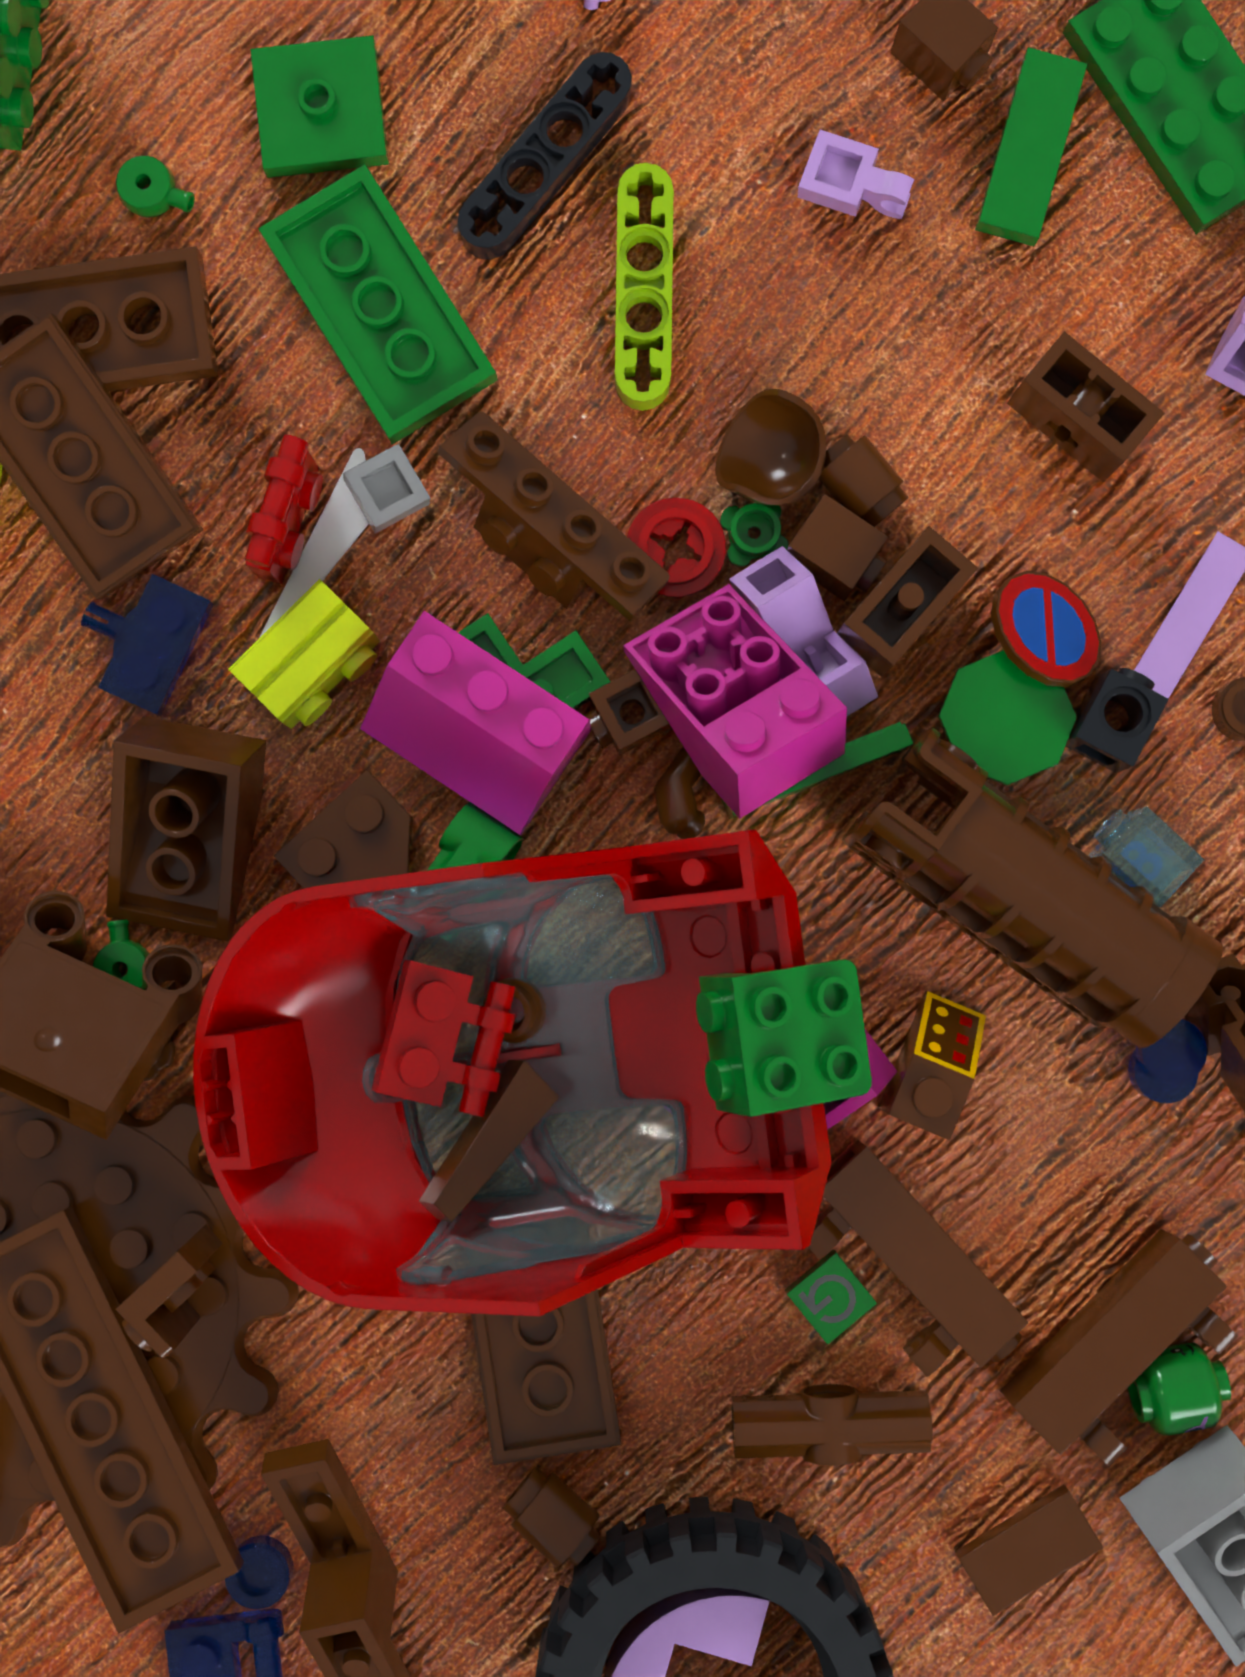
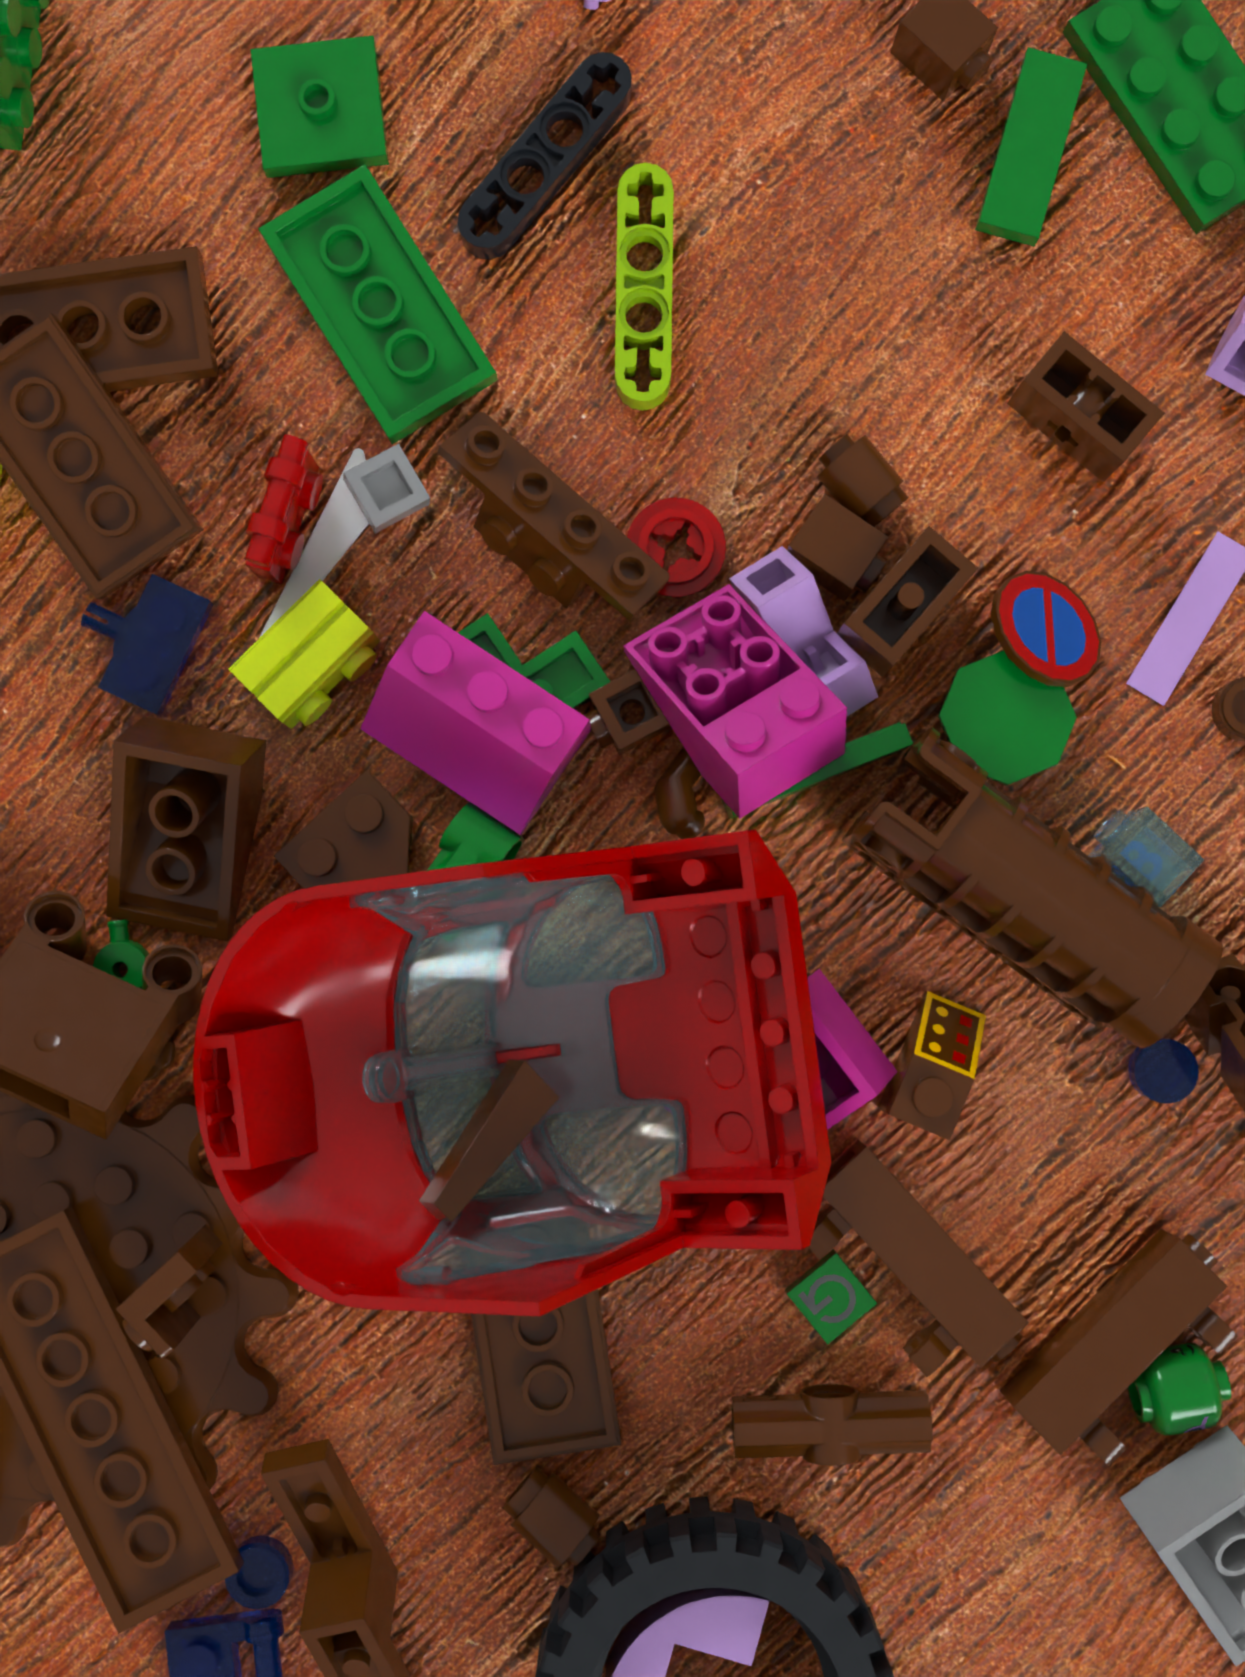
green piece [116,156,195,218] -> none
red plate [371,960,516,1117] -> none
reddish brown plate [483,977,546,1043] -> none
green bracket [696,960,872,1117] -> none
reddish brown helmet [715,389,827,505] -> none
green plate [720,503,788,567] -> none
lavender plate [797,130,914,219] -> none
reddish brown tile [955,1484,1103,1616] -> none
black brick [1066,668,1169,773] -> none
clear blue tile [1136,1019,1207,1083] -> none

